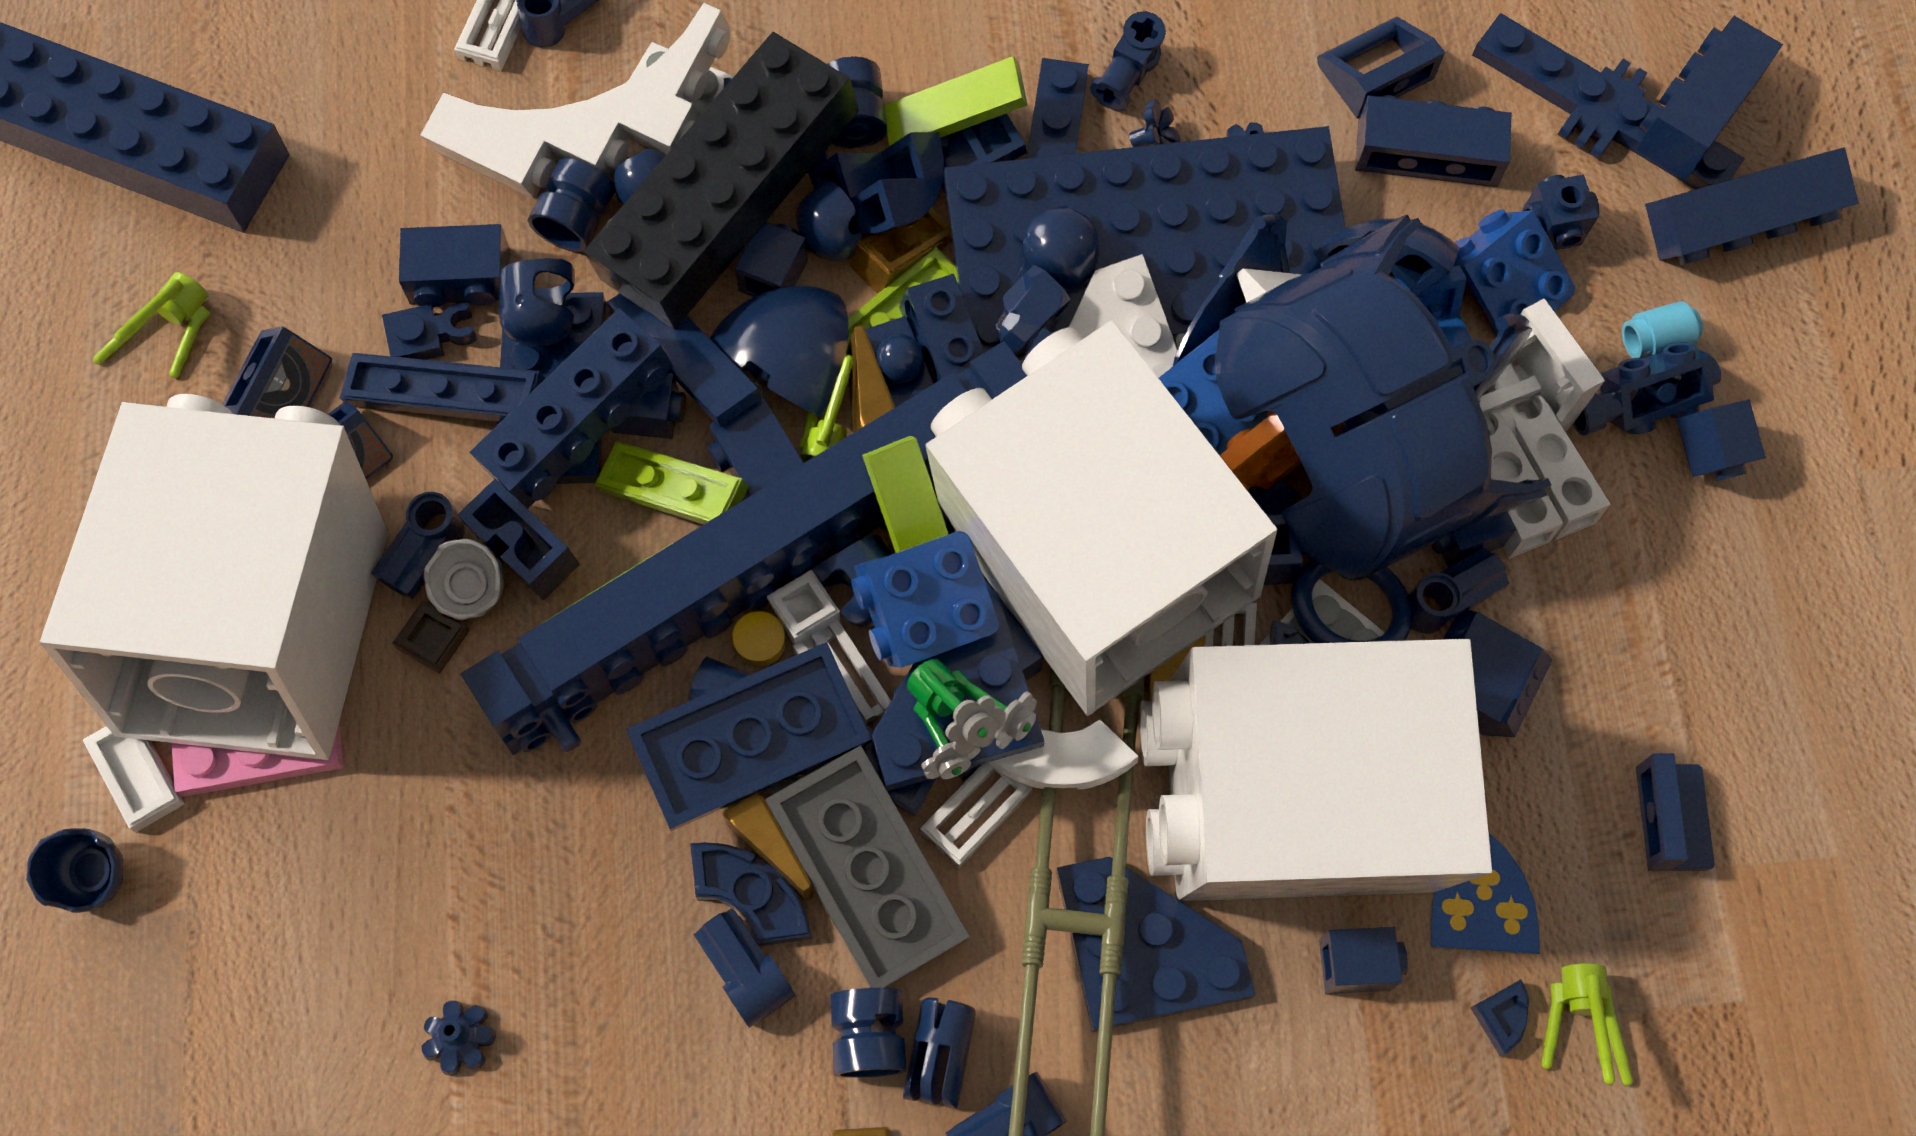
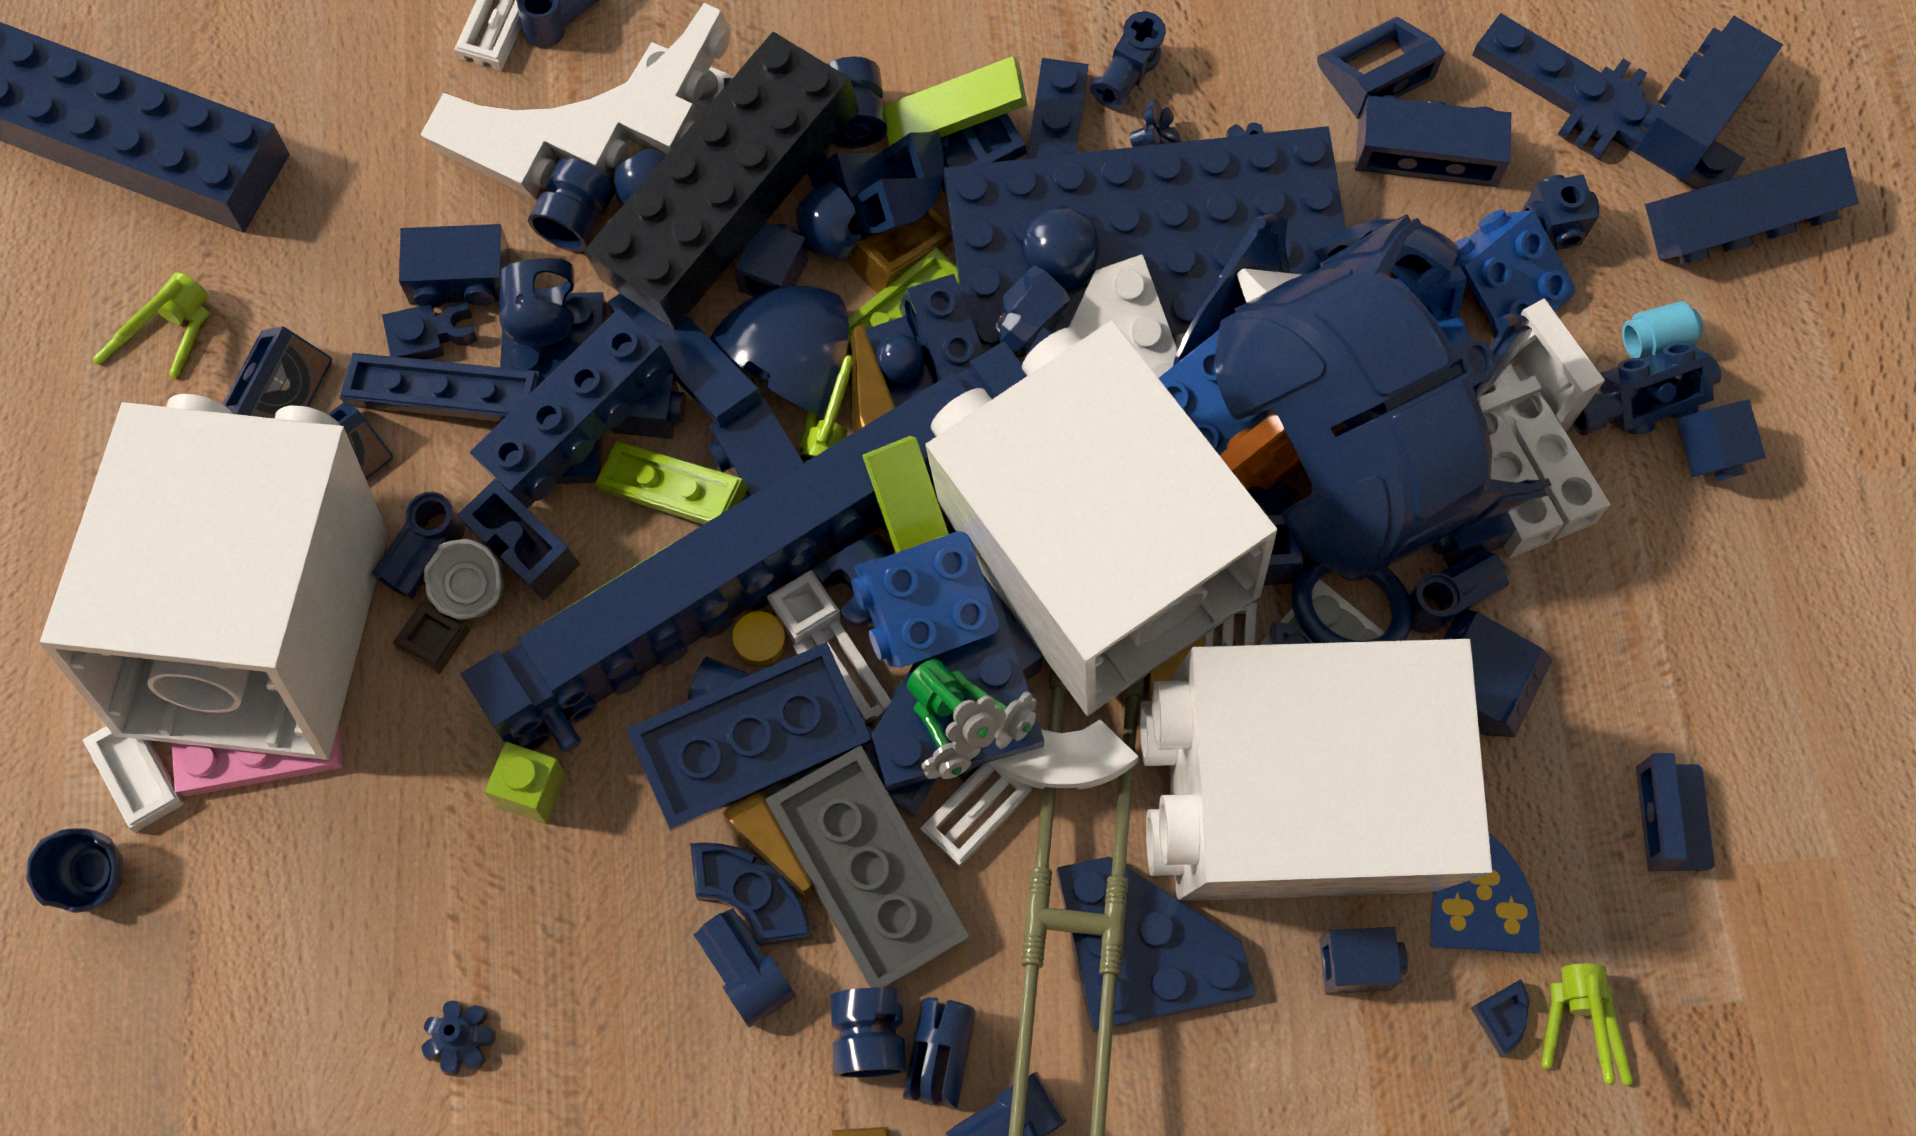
none -> lime brick [484,742,566,824]

